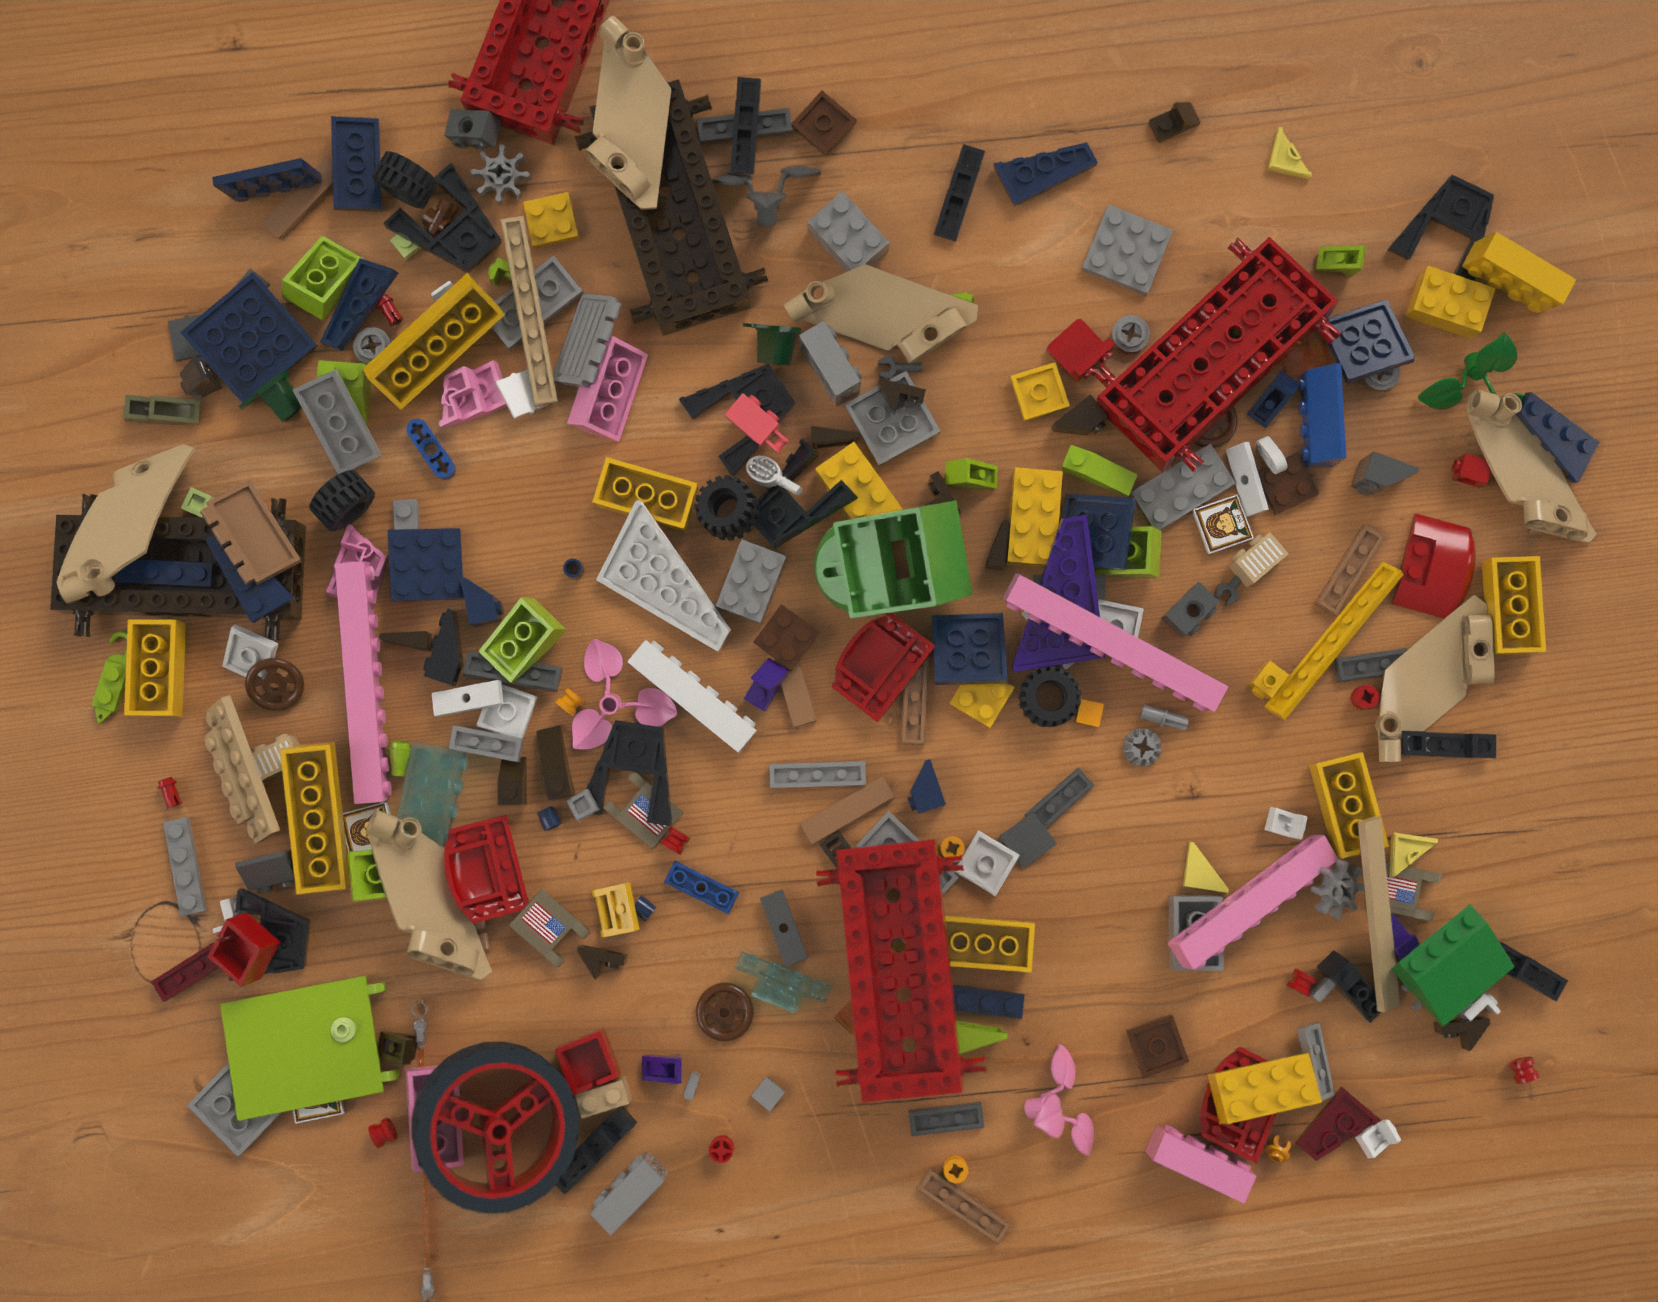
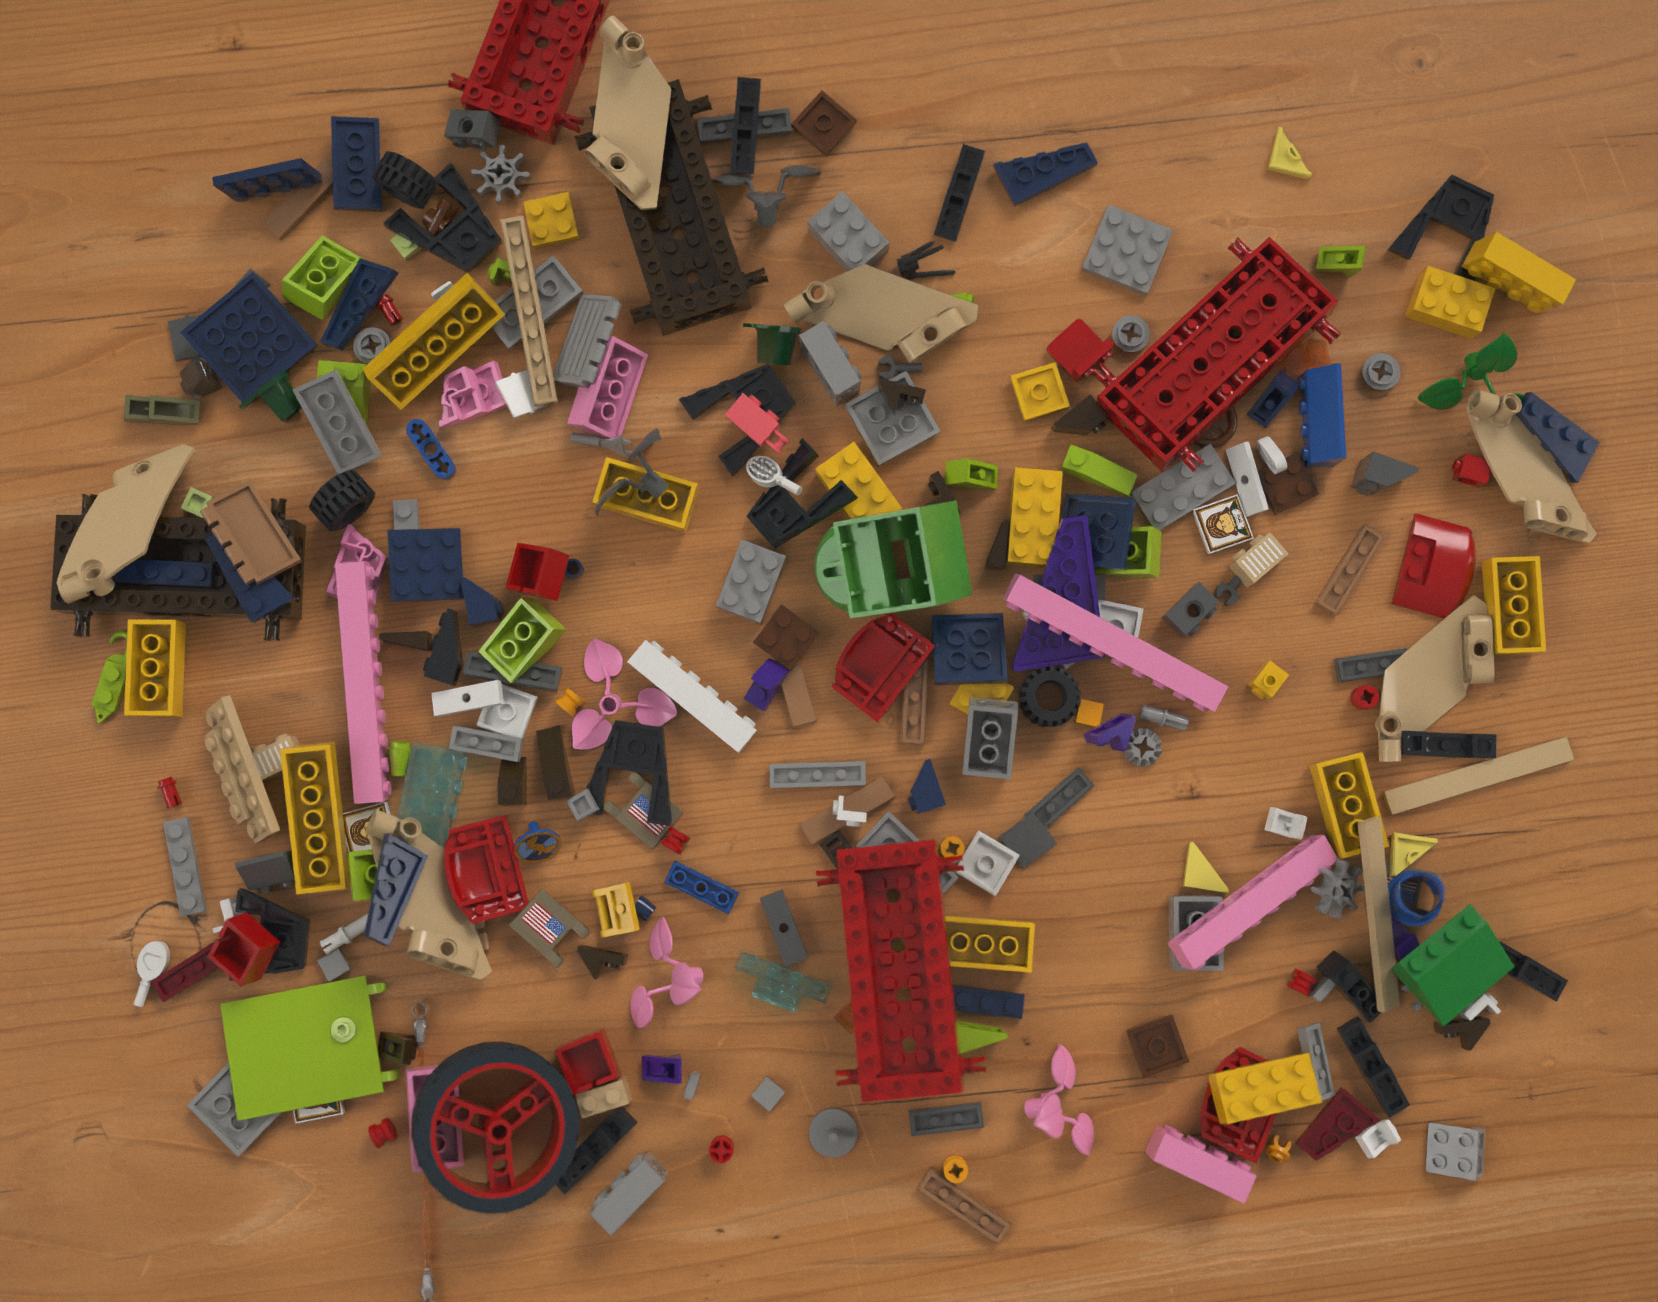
white tile [222,624,278,679] -> none
reddish brown plate [245,658,304,711] -> none
dark blue hose [537,806,562,831] -> none
white wing [596,500,731,651] -> none
black tyre [694,475,759,541] -> none
reddish brown plate [696,983,754,1041] -> none
dark brown slope [811,426,860,449] -> none
dark brown slope [1149,102,1201,143] -> none
yellow tile [1264,562,1404,720] -> none
dark blue plate [1326,299,1415,384] -> none
red wheel [1509,1057,1540,1084] -> none
none -> white piece [134,941,170,1007]
none -> light grey tile [318,948,352,982]
none -> white pin [320,913,368,954]
none -> wing [364,834,428,946]
none -> red piece [505,542,570,601]
none -> shield [513,821,562,863]
none -> light grey piece [570,433,633,457]
none -> dark grey plant [595,428,668,516]
none -> bright pink plant [630,917,703,1028]
none -> light grey shield [809,1108,857,1157]
none -> white bracket [833,795,867,827]
none -> black plant [896,241,956,280]
none -> light grey brick [962,697,1018,779]
none -> dark purple slope [1083,713,1136,752]
none -> black slope [1337,1016,1410,1117]
none -> tan tile [1382,737,1574,815]
none -> blue piece [1388,871,1445,927]
none -> light grey bracket [1426,1122,1486,1181]

